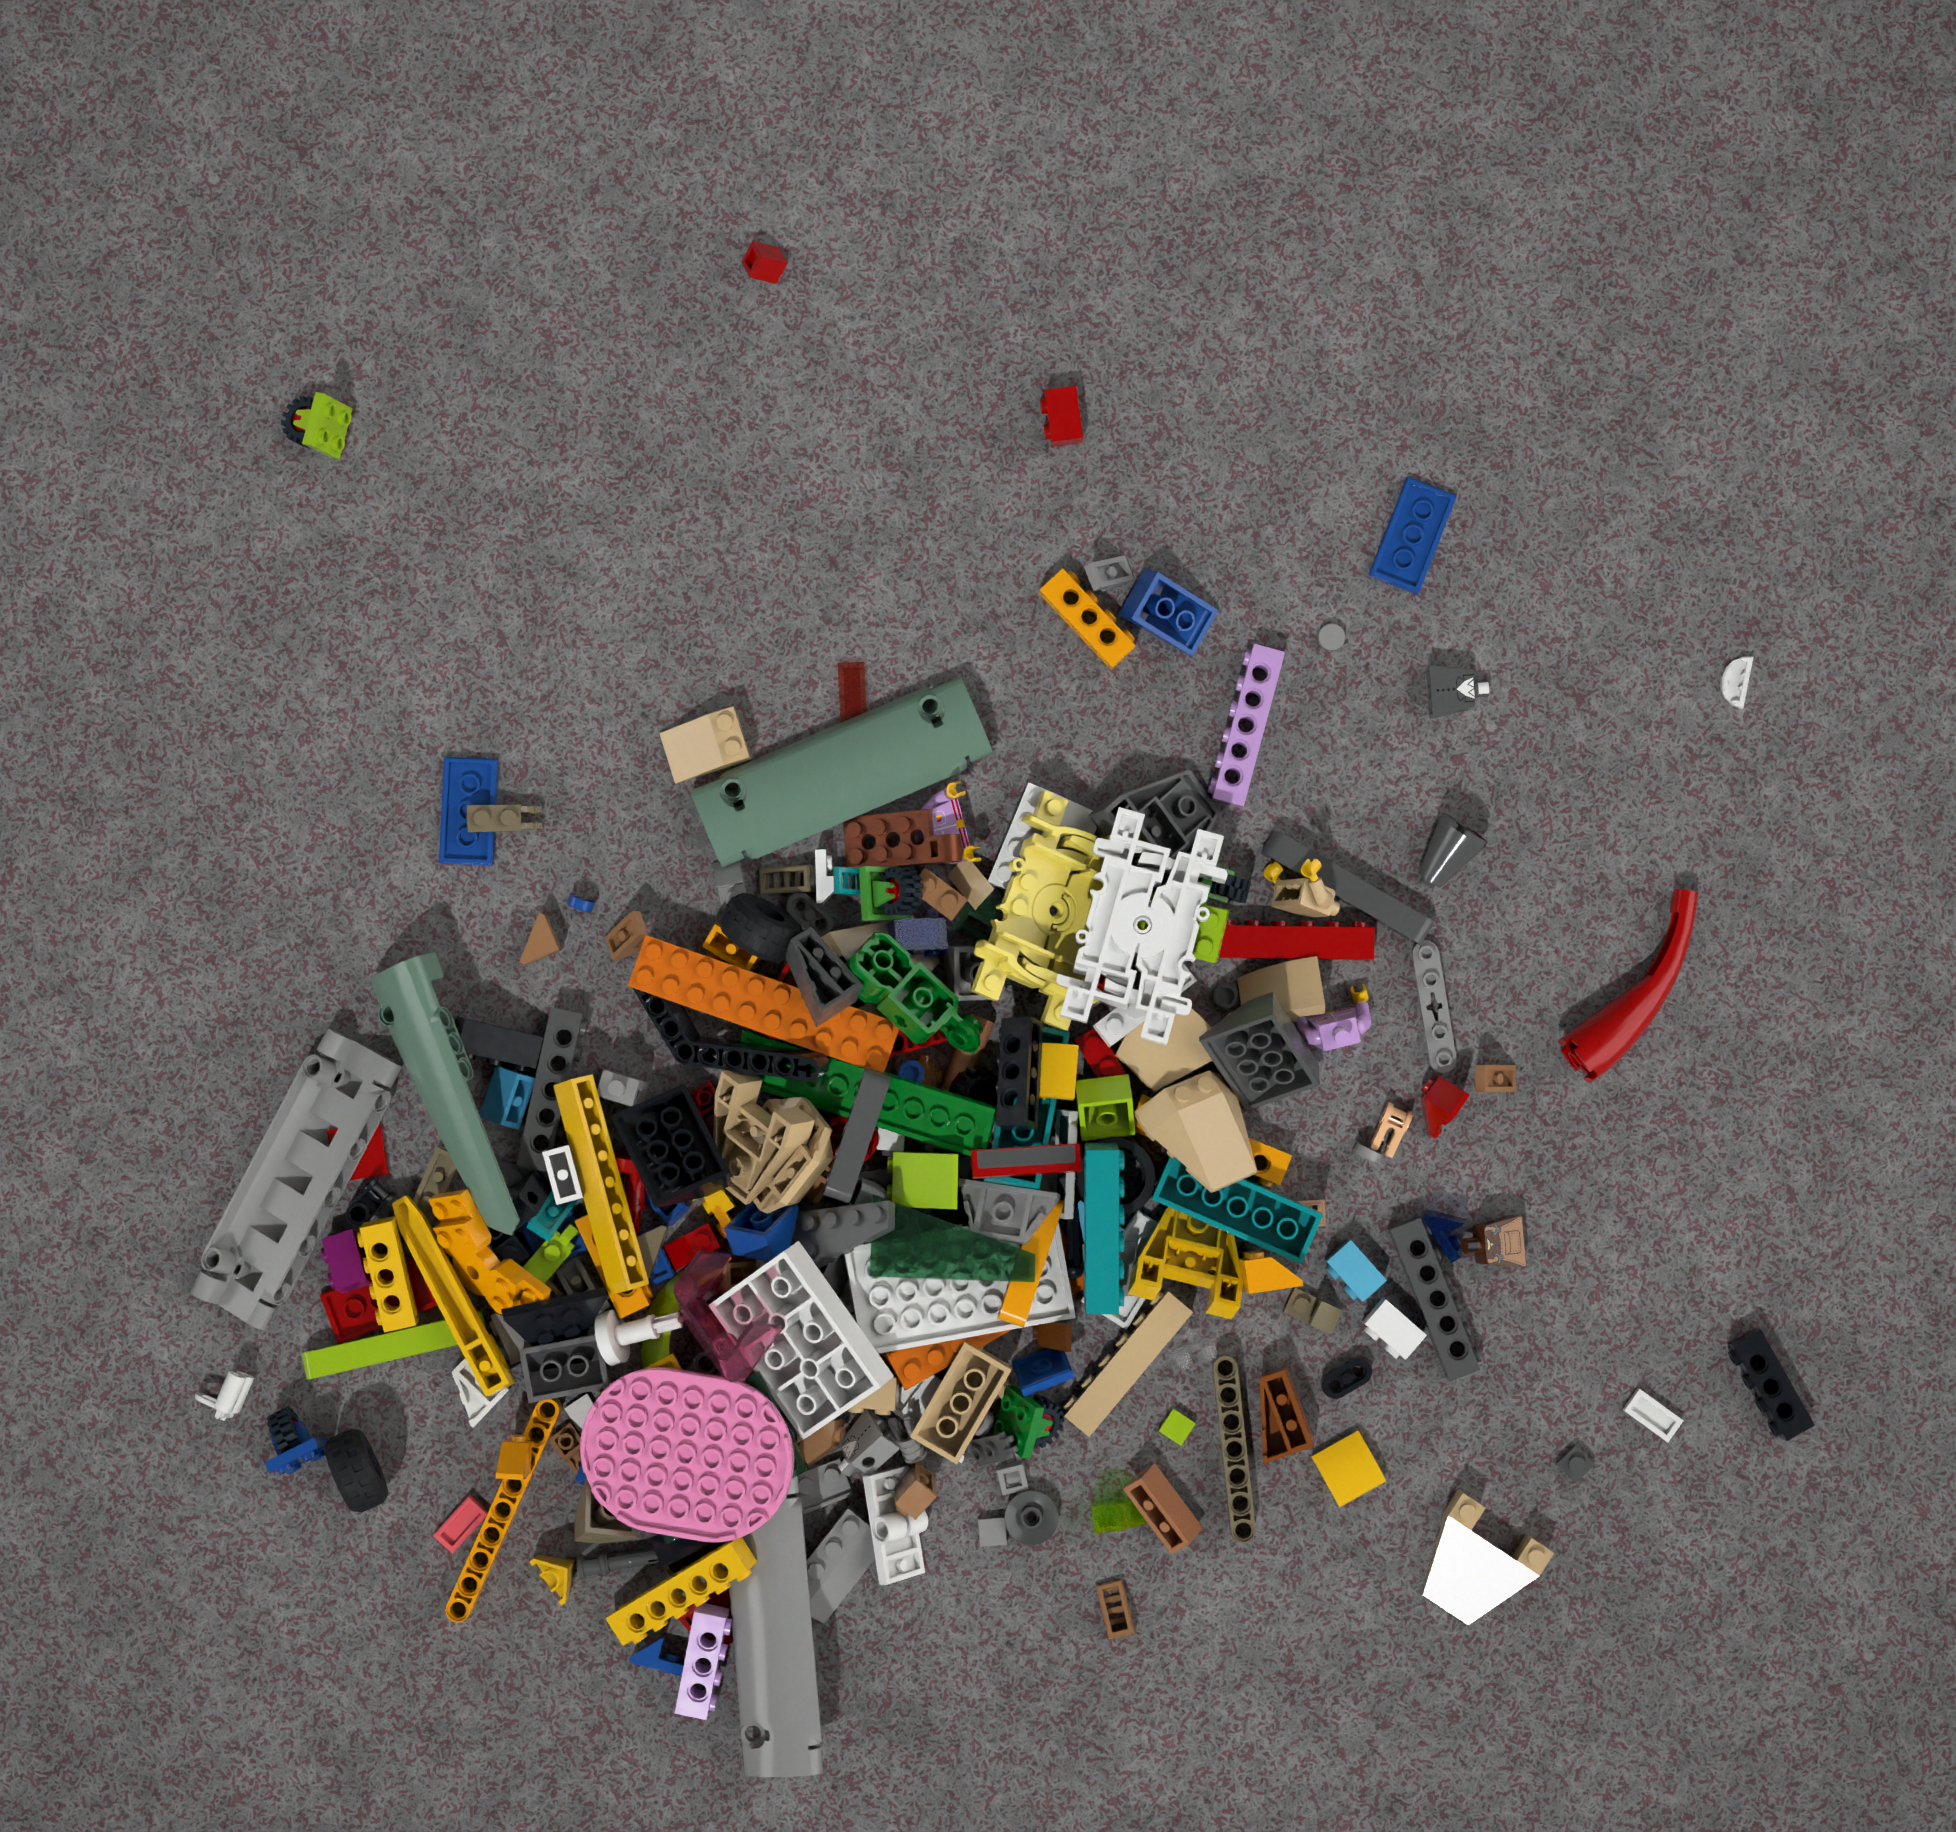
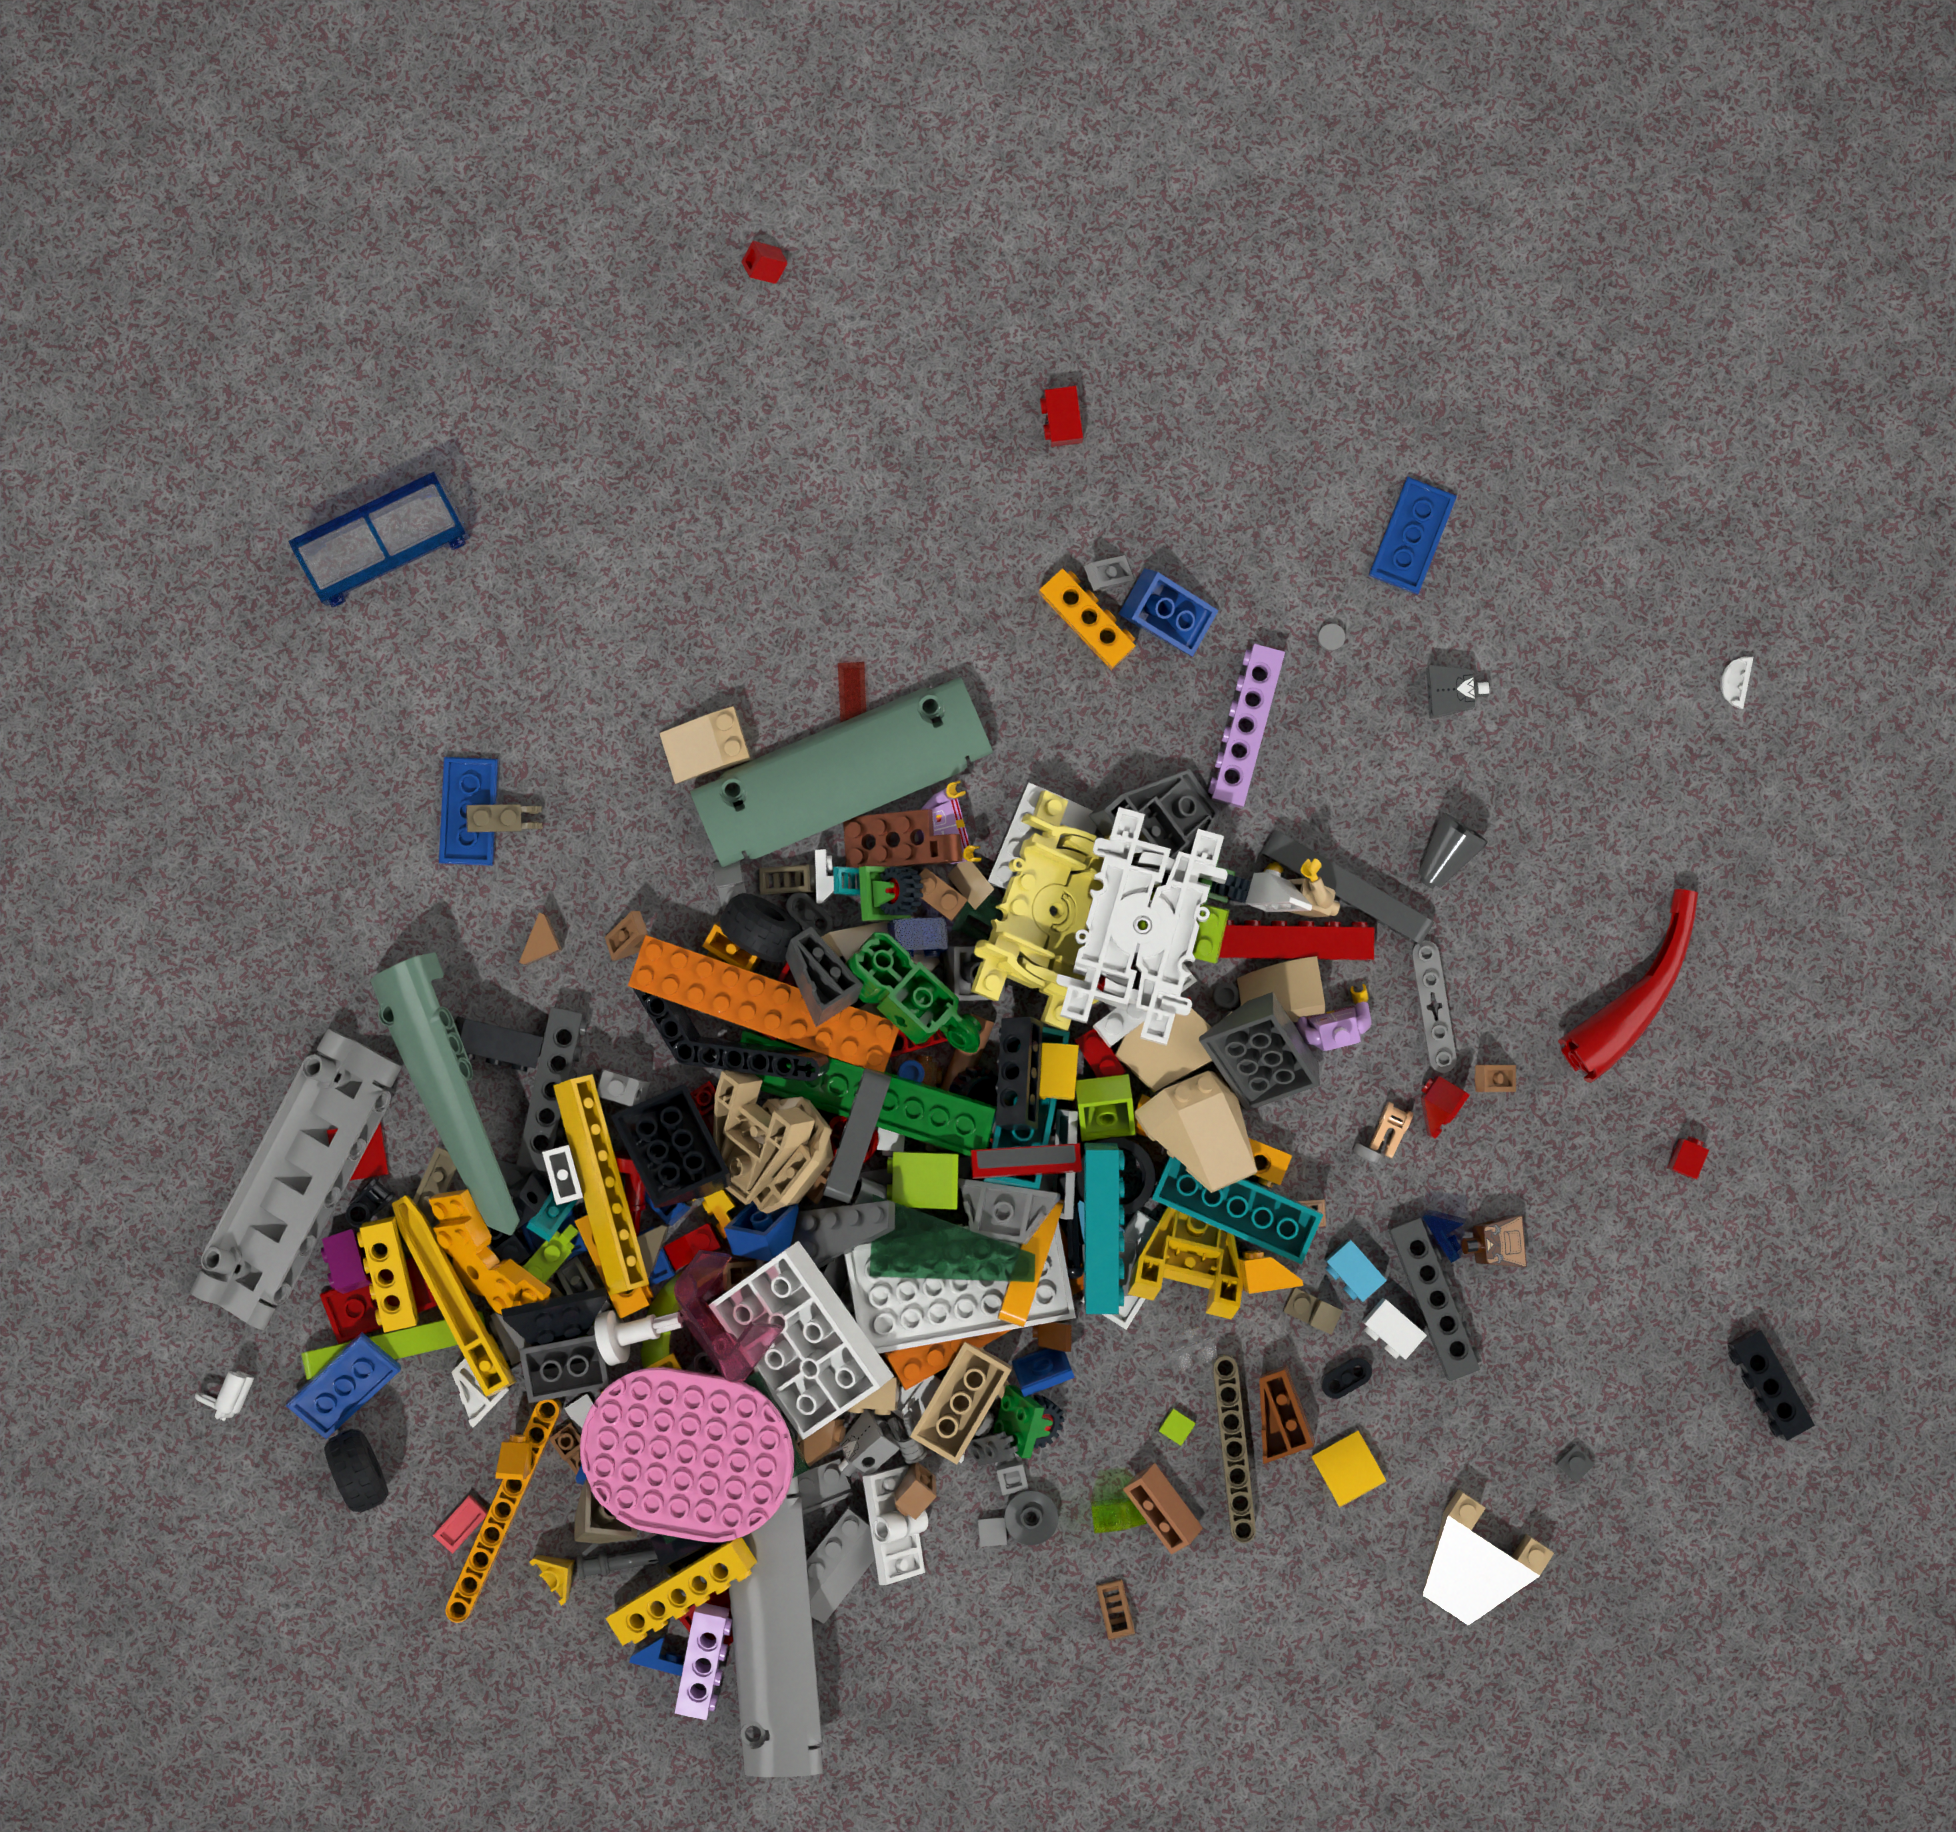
plate [265,1406,328,1475] -> none
lime plate [281,392,353,459] -> none
dark azure brick [479,1066,535,1130] -> none
blue tile [567,894,595,912] -> none
tan brick [1063,1290,1193,1437] -> none
white tile [1622,1388,1683,1442] -> none
none -> blue tile [286,1332,402,1439]
none -> windscreen [288,471,471,607]
none -> white slope [1245,869,1312,912]
none -> red brick [1667,1136,1709,1180]

